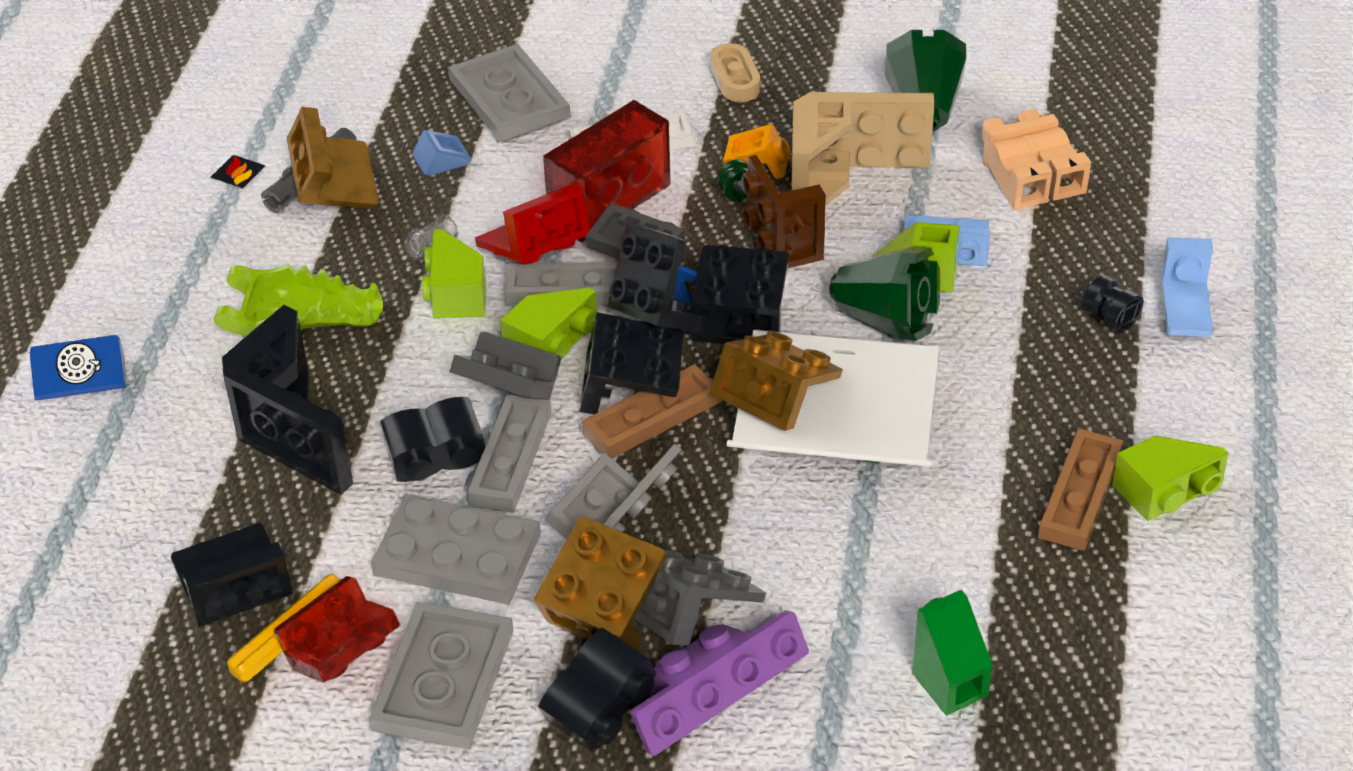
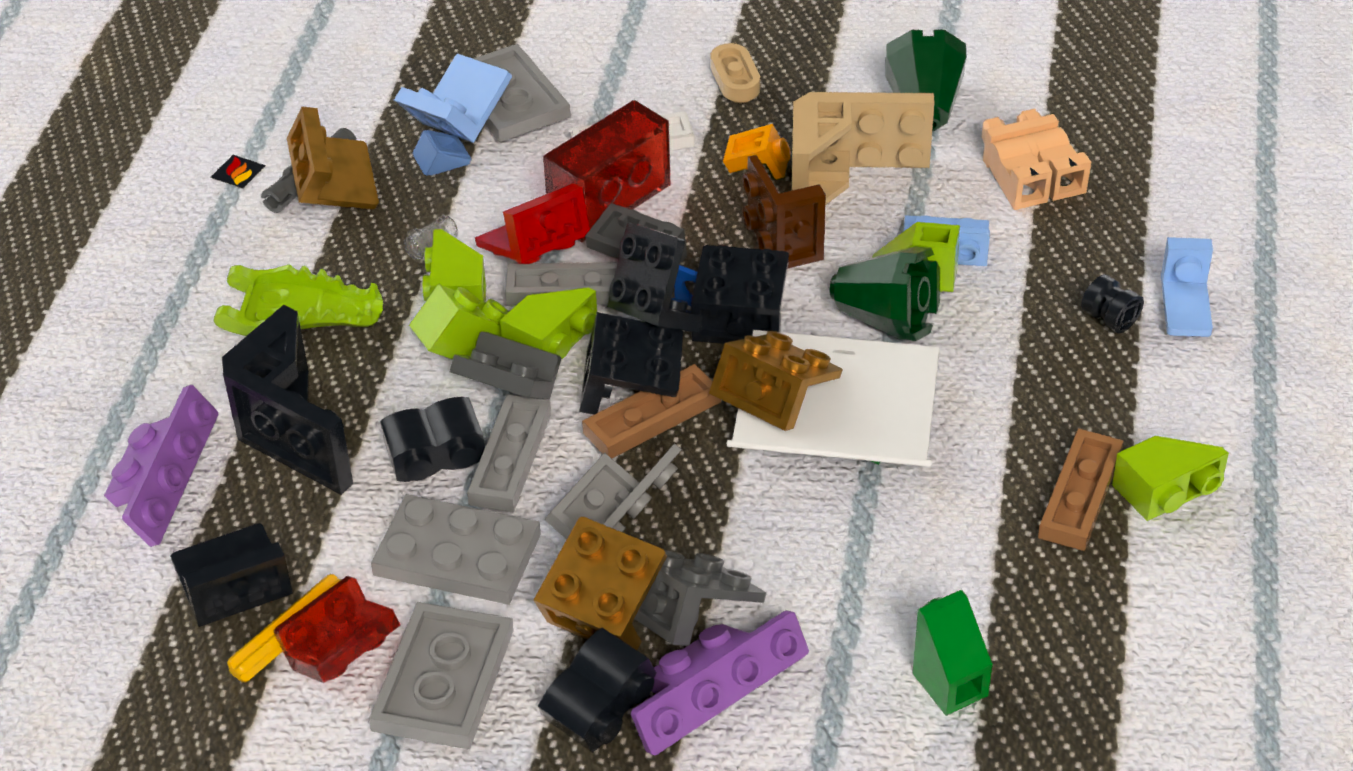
blue slope [30,335,126,401] -> none
dark green bush [717,159,748,201] -> none
none -> medium lavender bracket [104,385,218,547]
none -> light blue bracket [394,54,512,143]
none -> lime slope [409,284,509,359]

